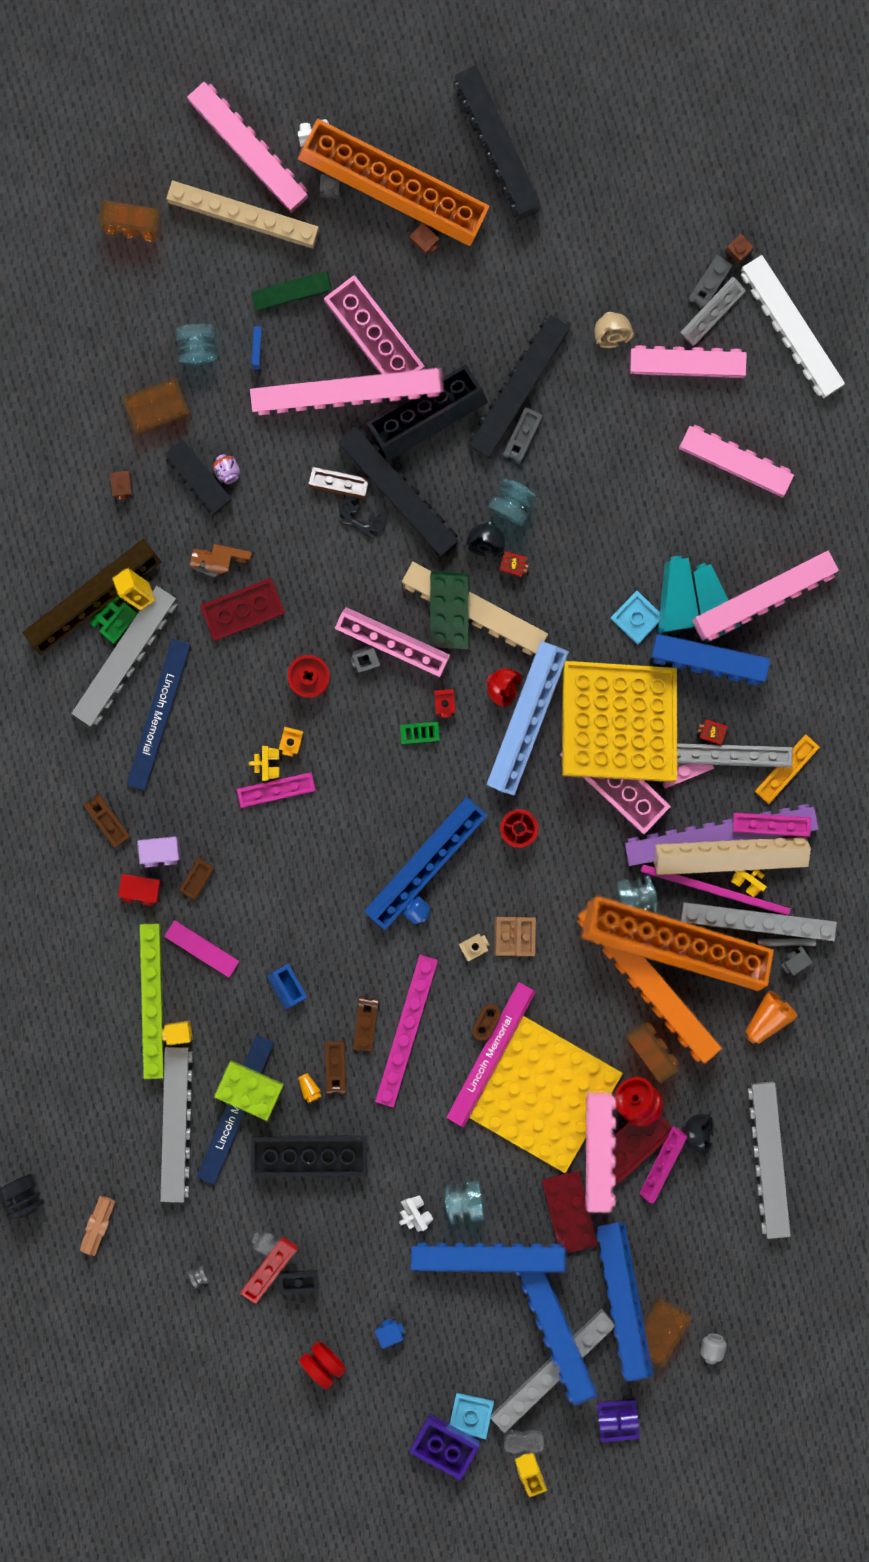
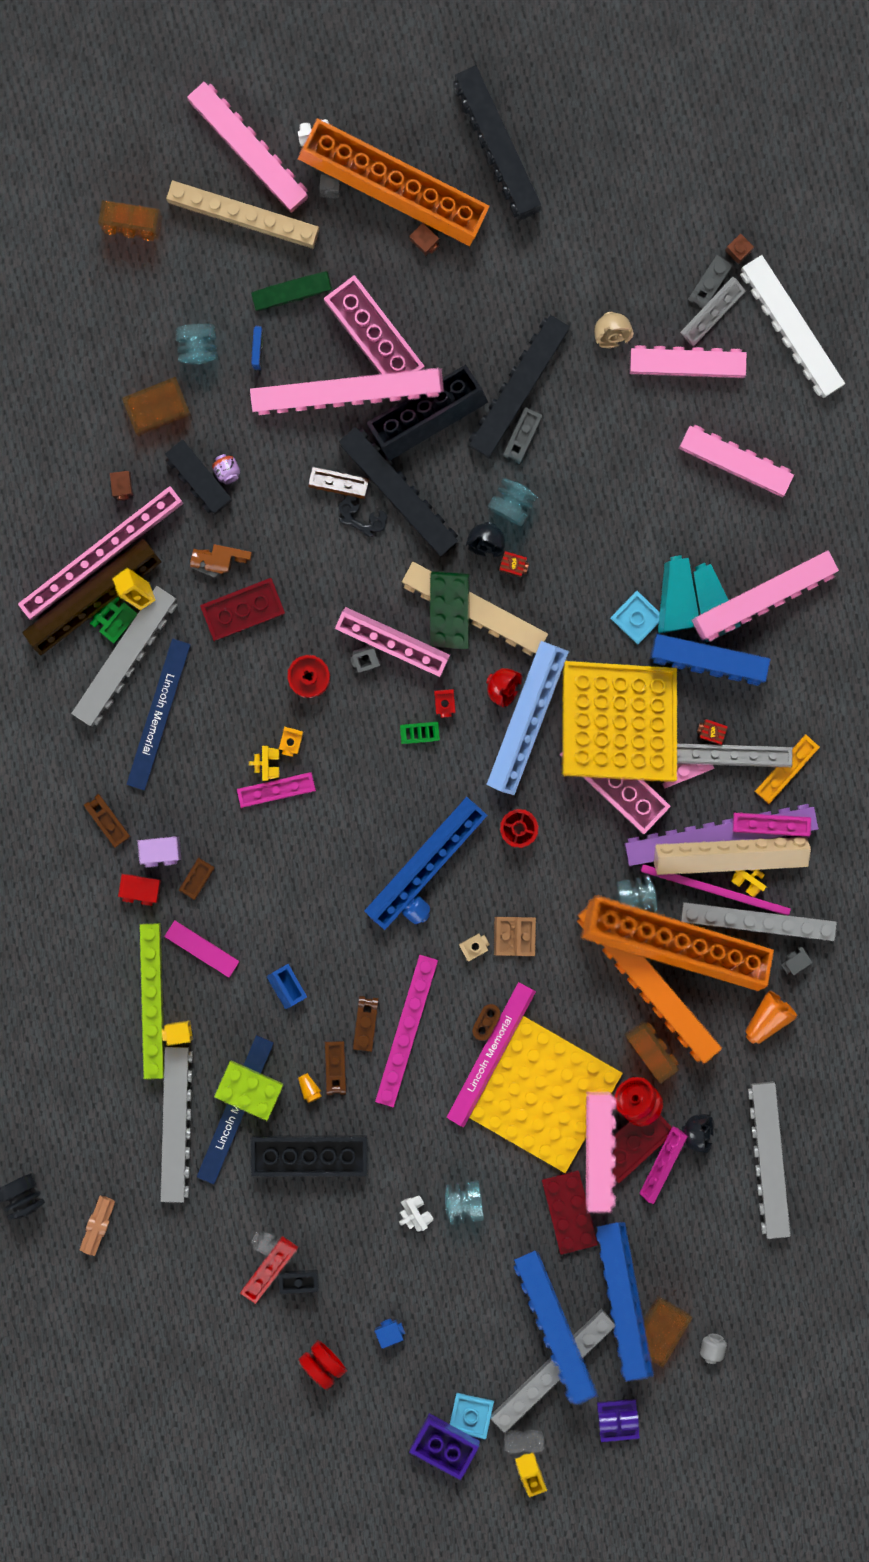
flat silver wheel [188,1265,210,1289] -> none
blue brick [411,1243,567,1273] -> none
light grey bar [758,938,816,946] -> none
none -> bright pink brick [18,486,184,621]

